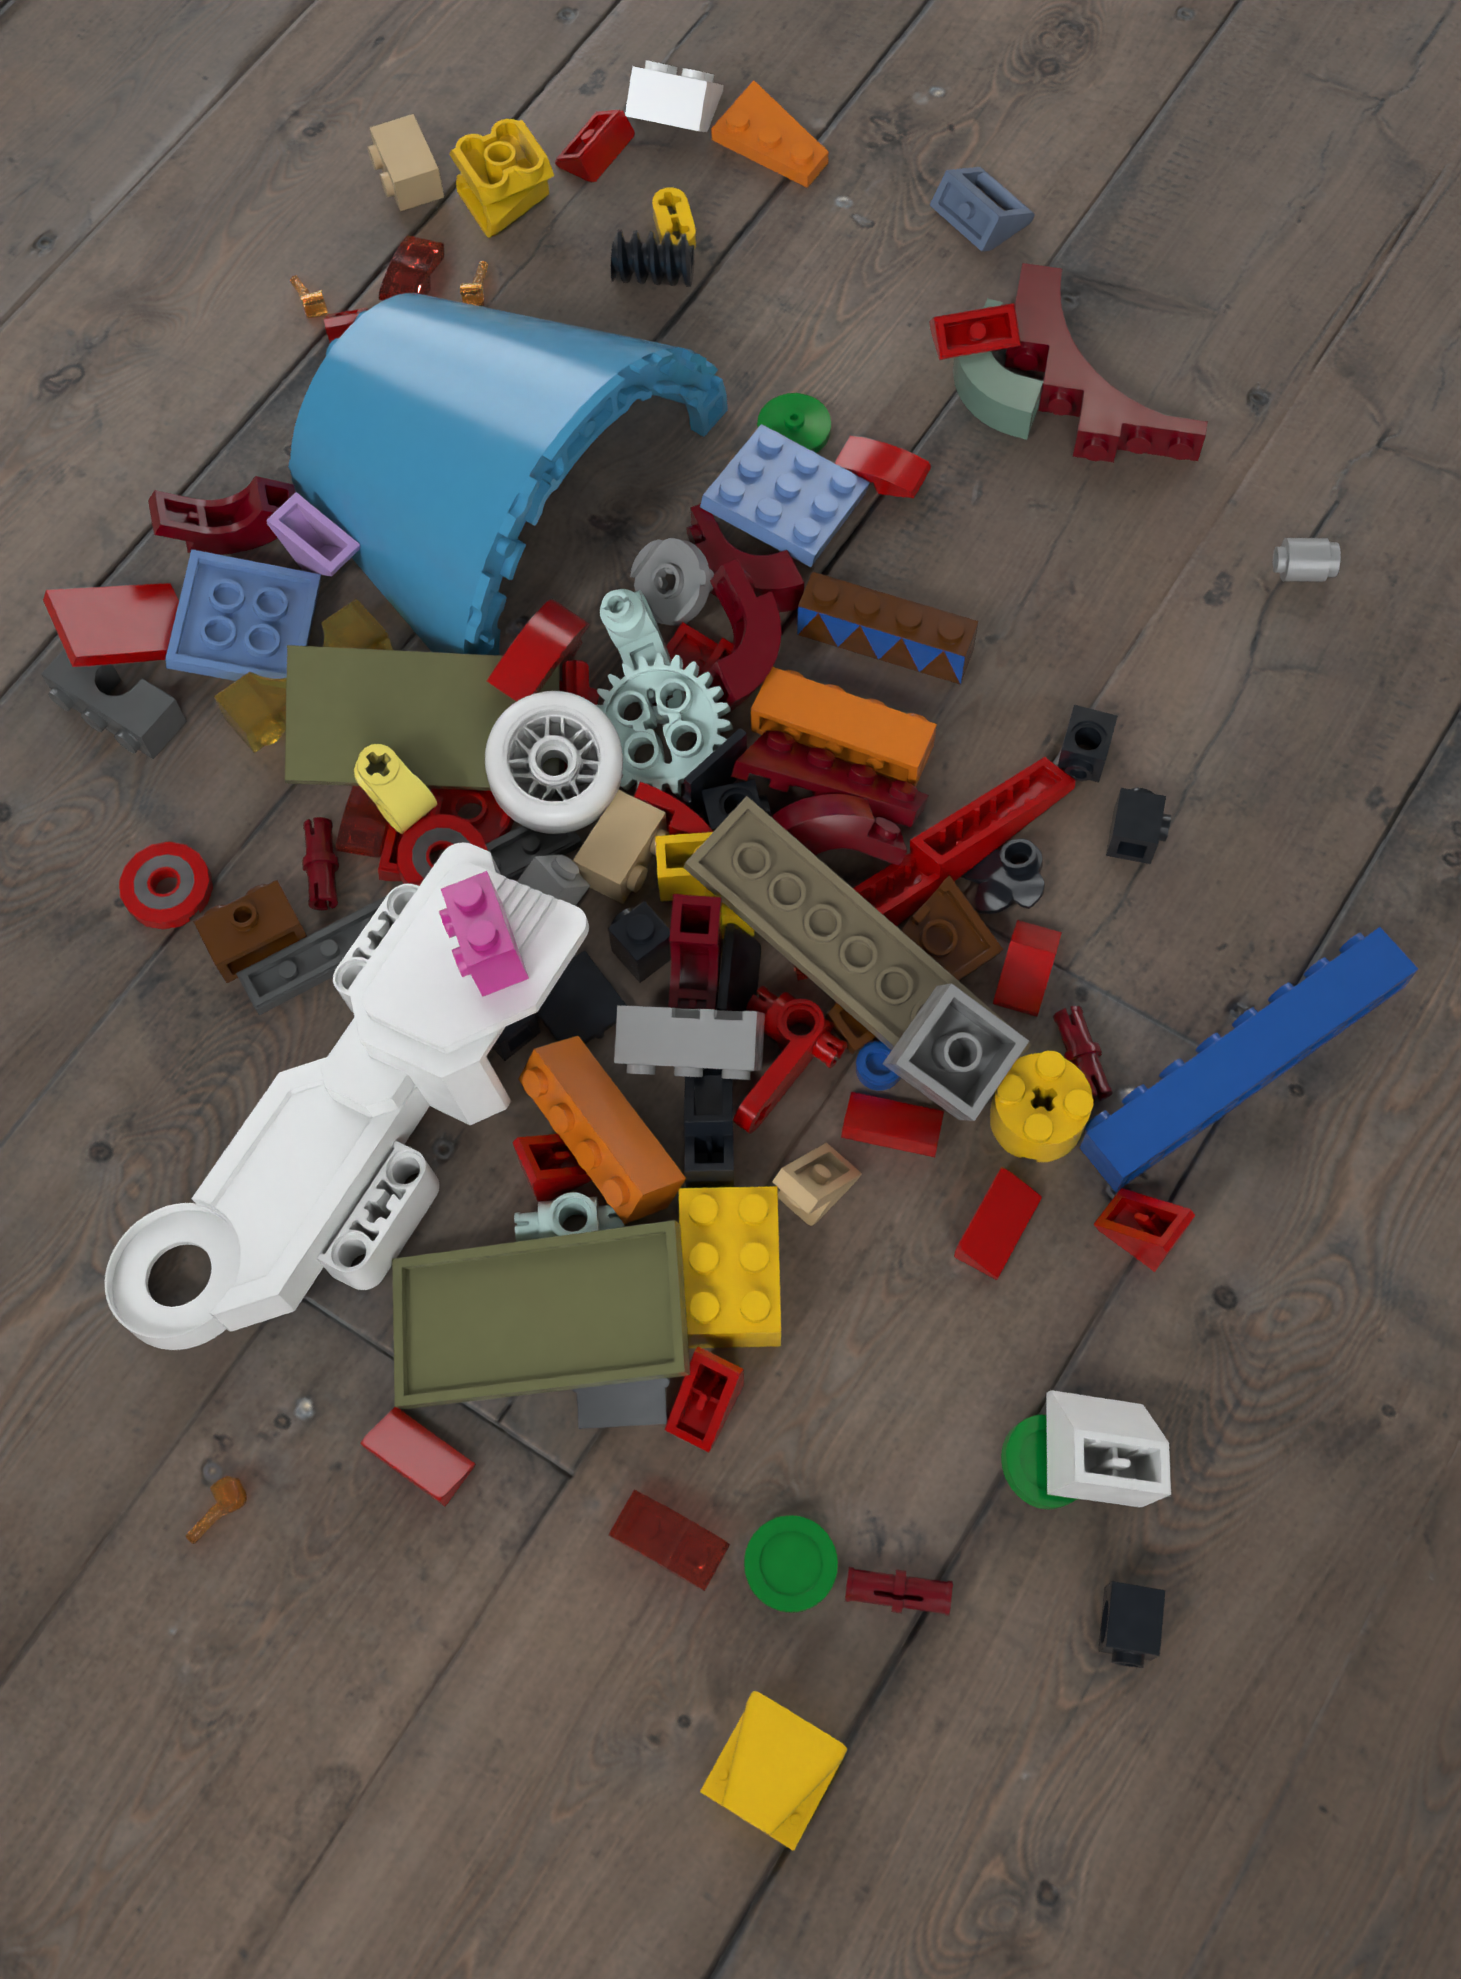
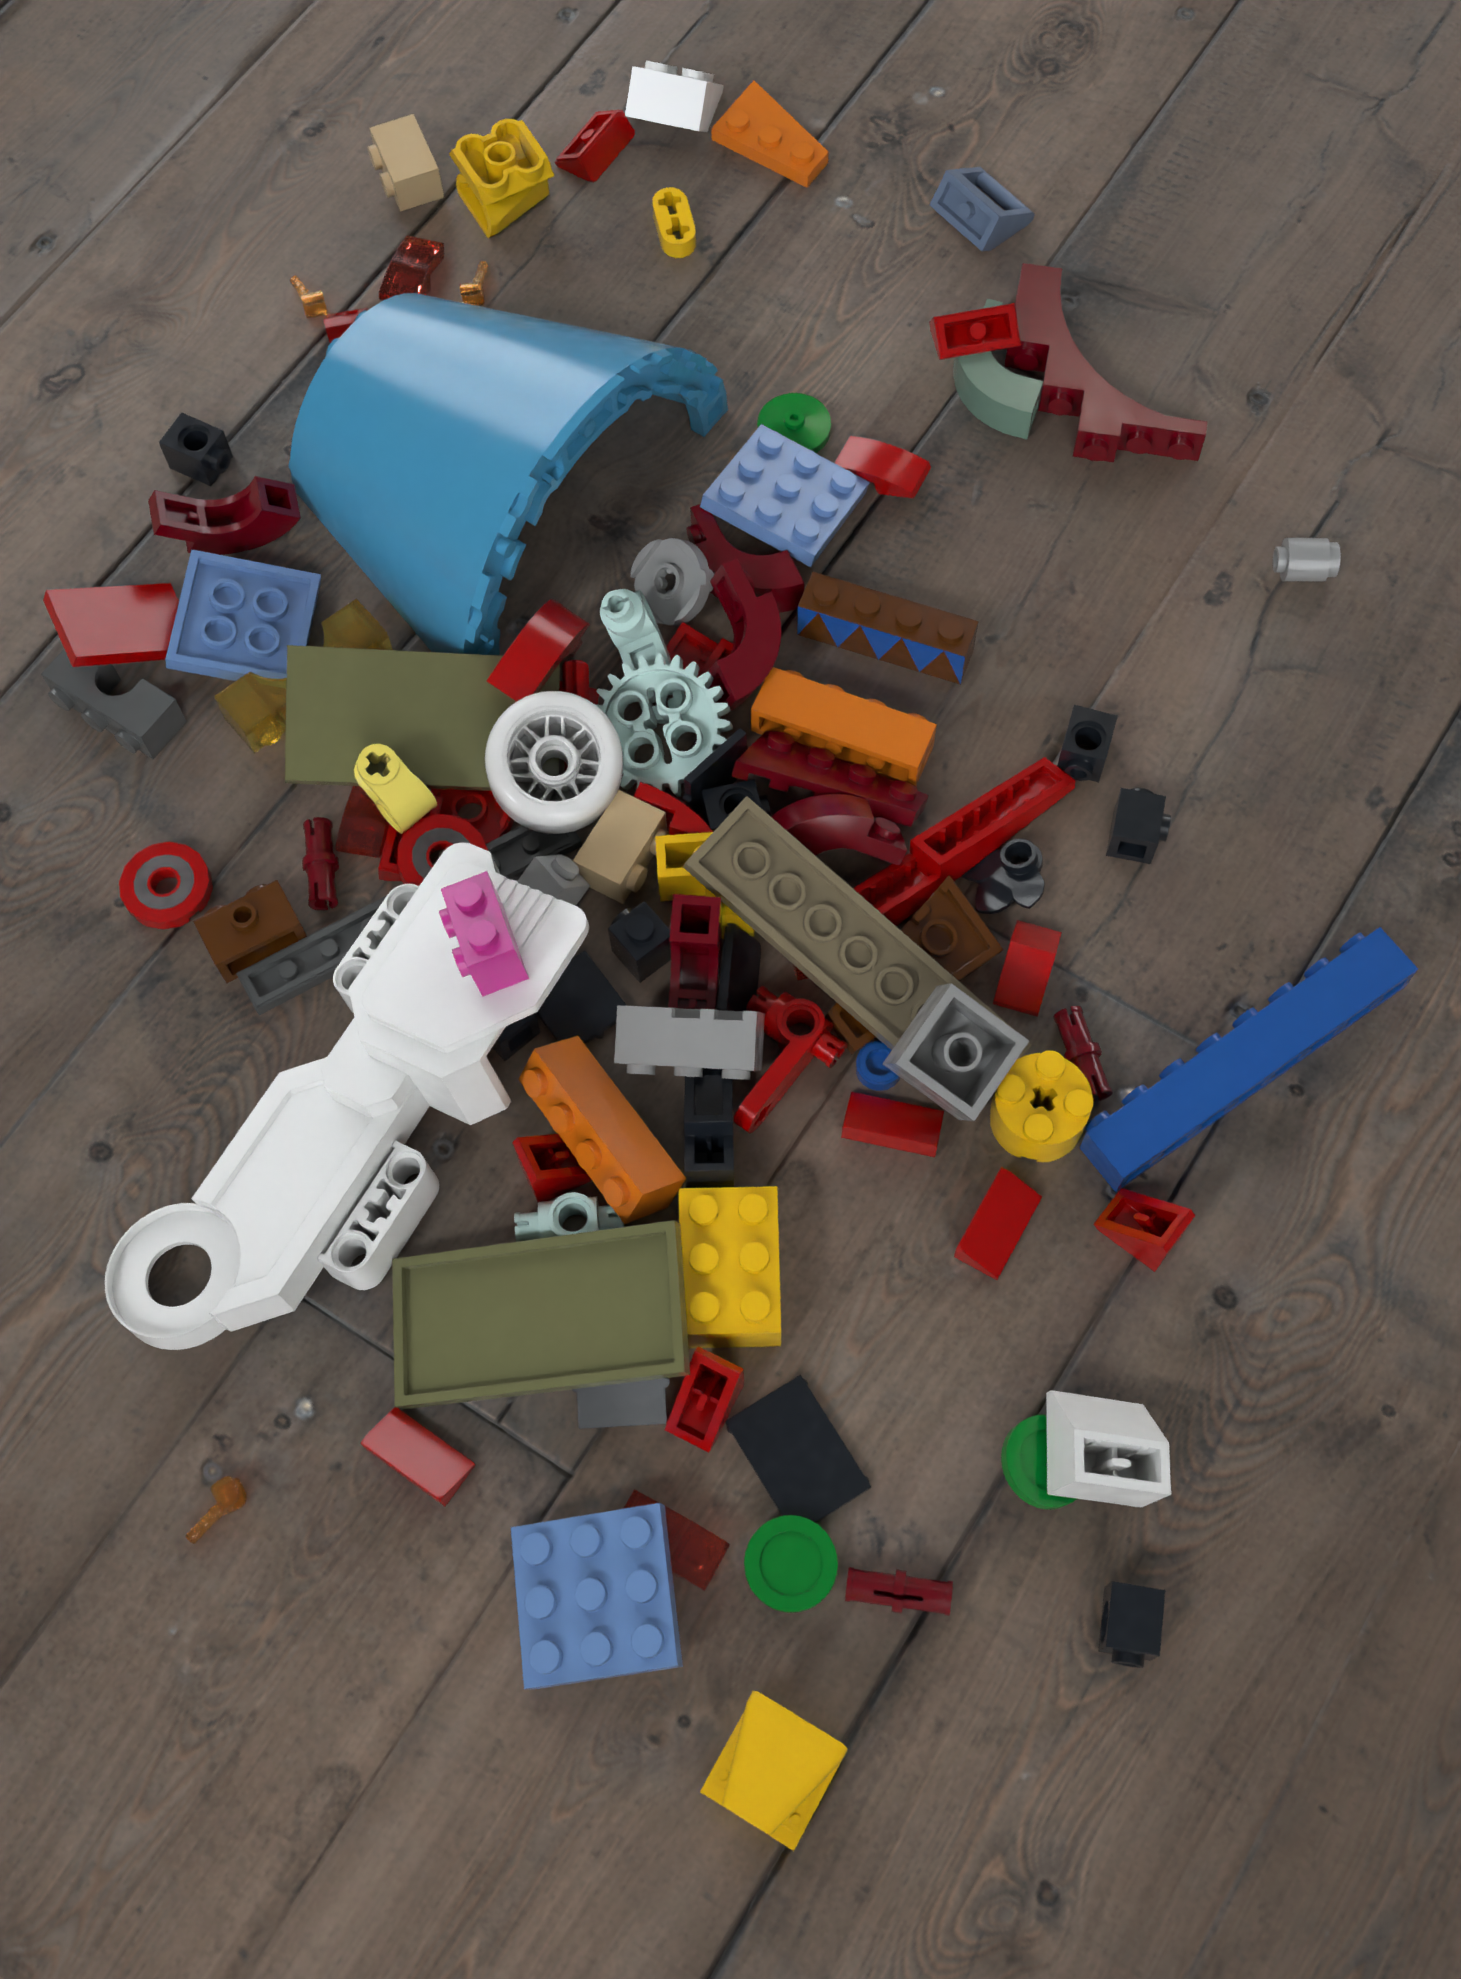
lavender slope [267,492,360,577] -> none
black piece [611,229,694,287] -> none
tan slope [772,1142,862,1226] -> none
none -> black brick [159,412,233,486]
none -> medium blue plate [511,1503,683,1690]
none -> black piece [725,1374,871,1523]

